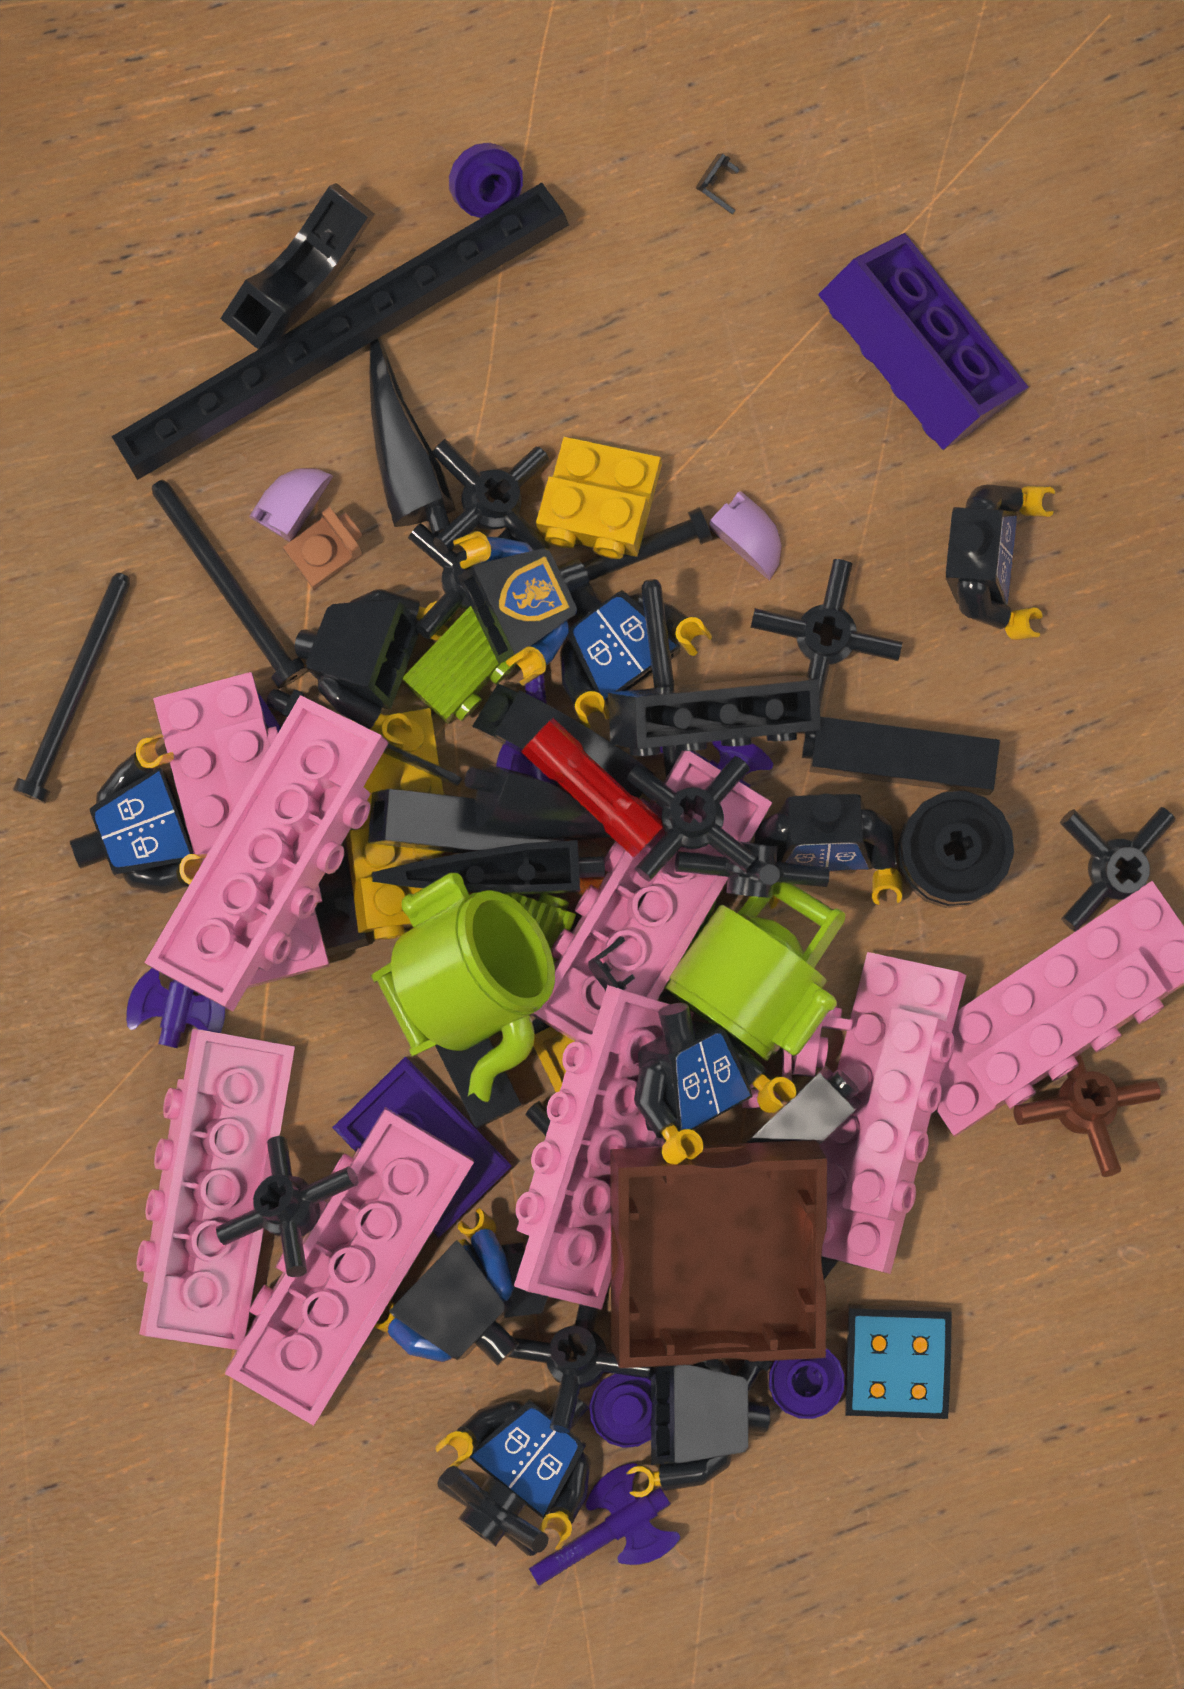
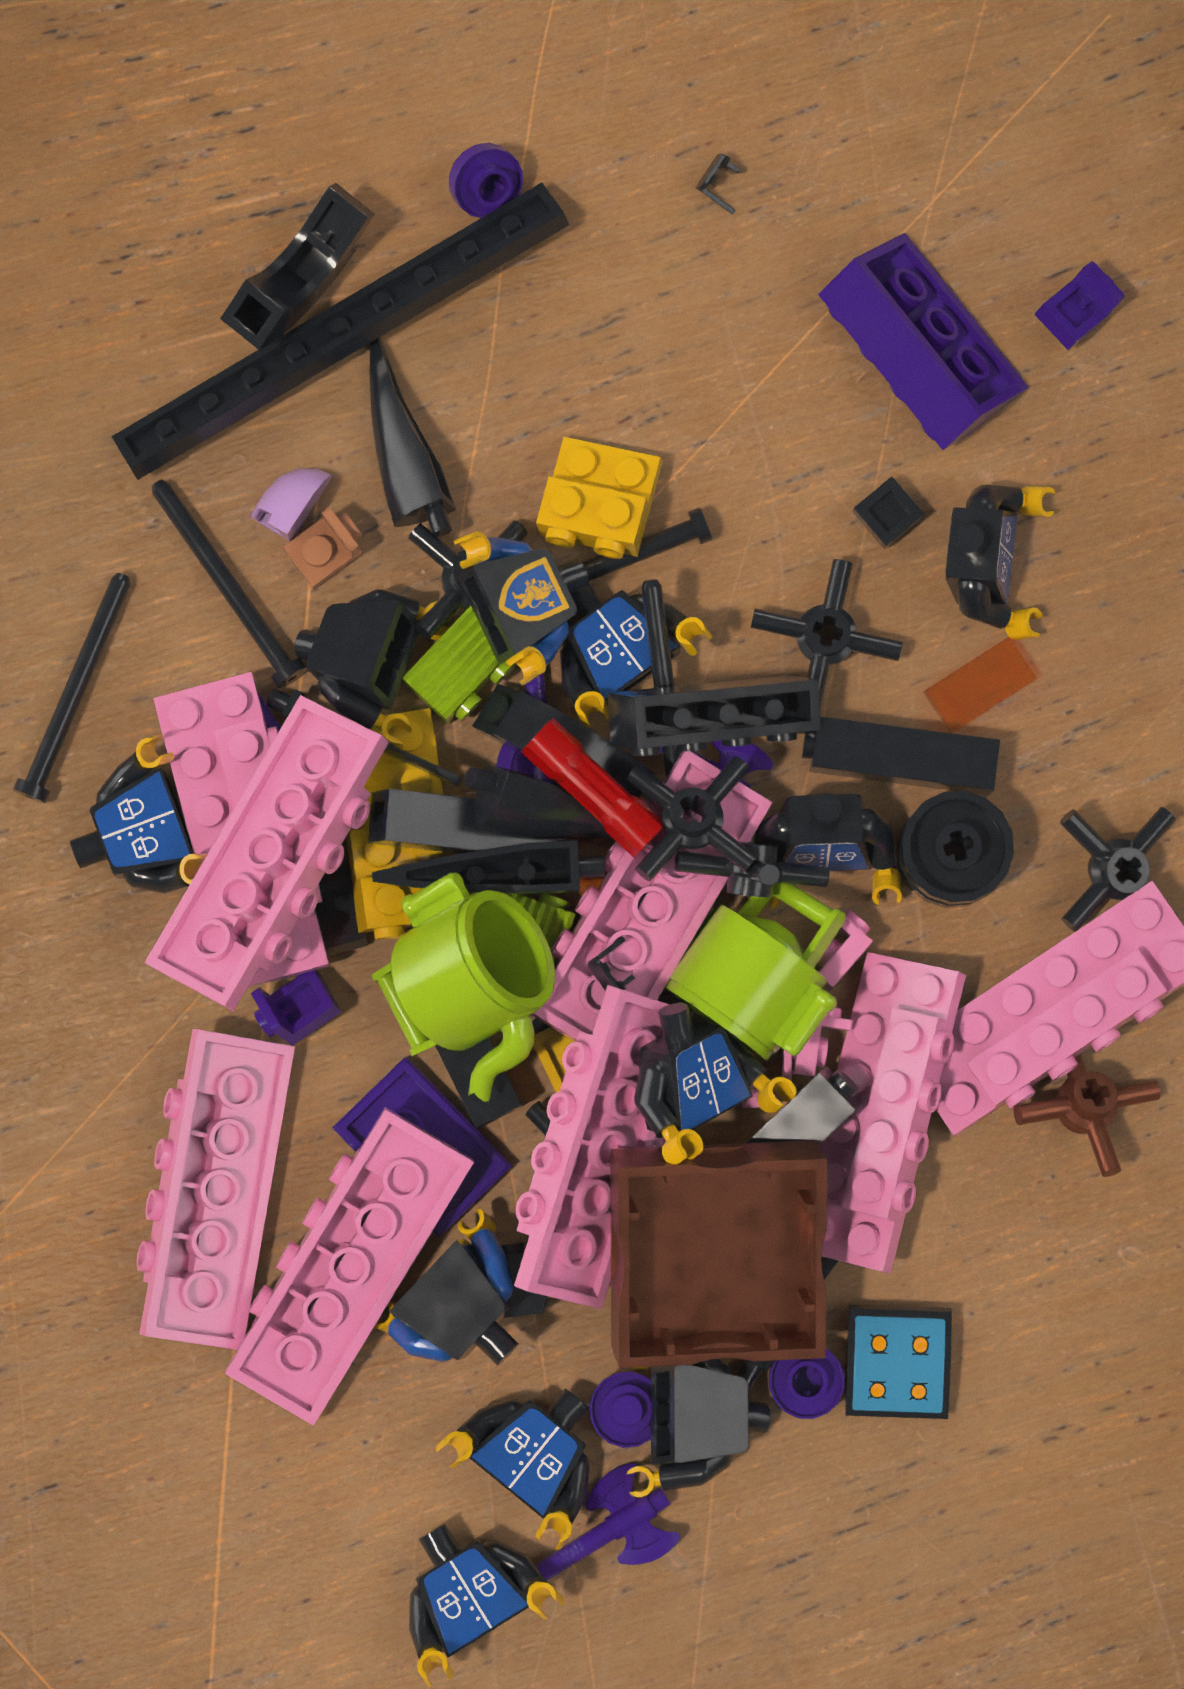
dark purple piece [126,968,225,1049] -> none
black bar [216,1136,358,1277] -> none
black bar [431,439,551,554] -> none
black bar [437,1466,549,1556] -> none
black bar [508,1304,654,1433] -> none
lavender brick [709,491,781,581] -> none
none -> dark purple bracket [251,970,342,1046]
none -> torso [409,1523,565,1687]
none -> bright pink bracket [817,908,873,991]
none -> black plate [852,476,924,550]
none -> clear orange tile [924,637,1037,734]
none -> dark purple bracket [1034,261,1125,350]

